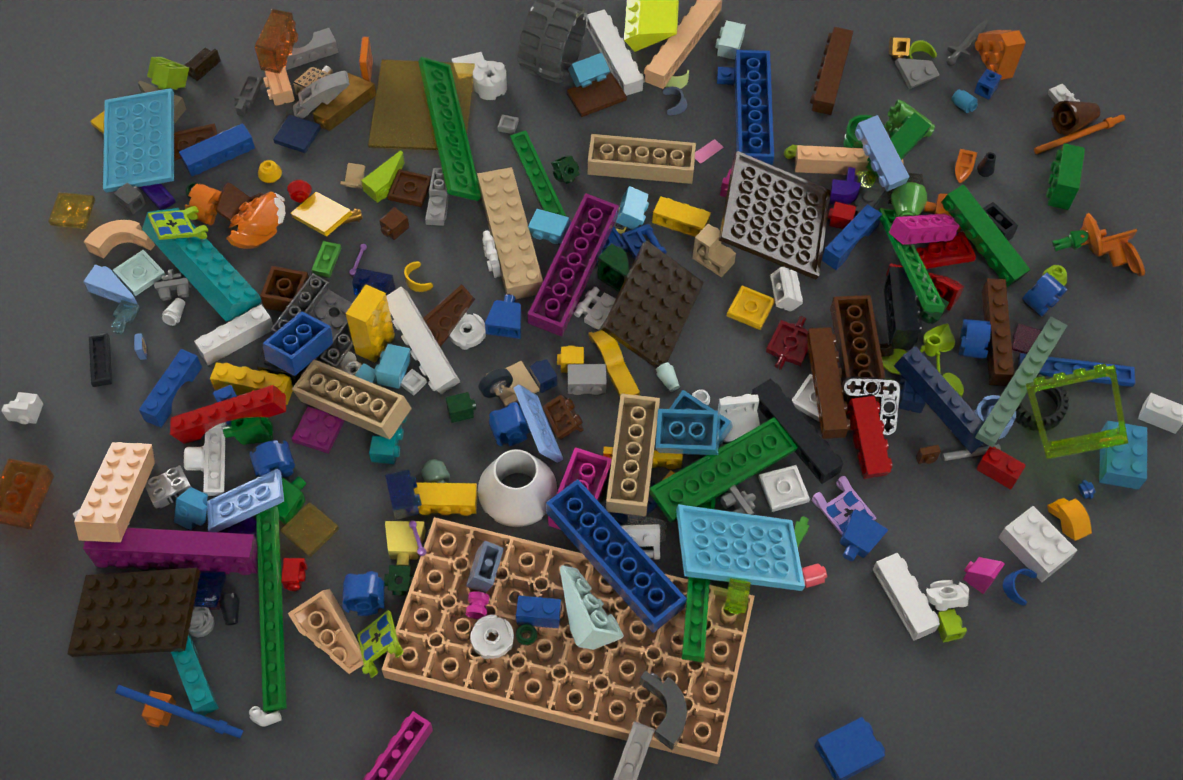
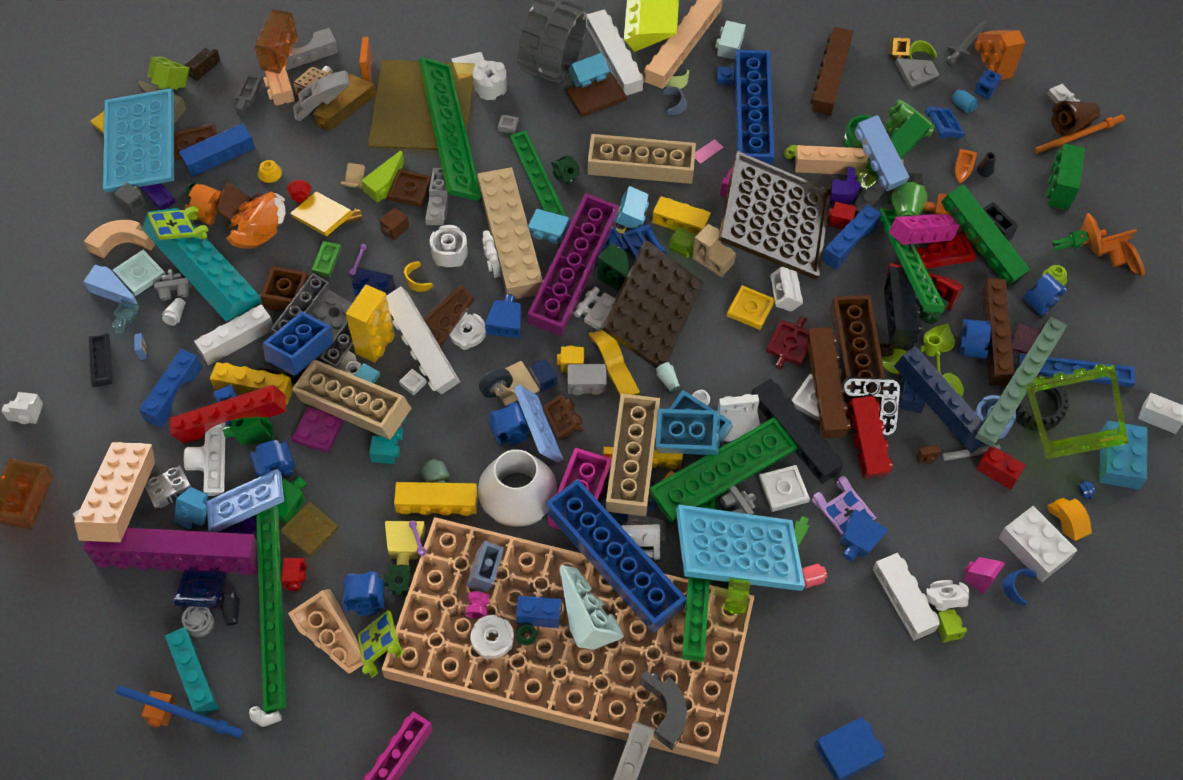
clear yellow plate [48,192,95,229] -> none
dark brown plate [67,568,200,657] -> none
dark blue tile [273,114,321,153] -> none
medium azure brick [374,344,410,389] -> none
clear blue brick [385,470,422,520] -> none
dark green brick [446,392,476,423] -> none
none -> white brick [430,225,468,267]
none -> clear neon green brick [669,227,697,259]
none -> blue plate [925,106,965,139]

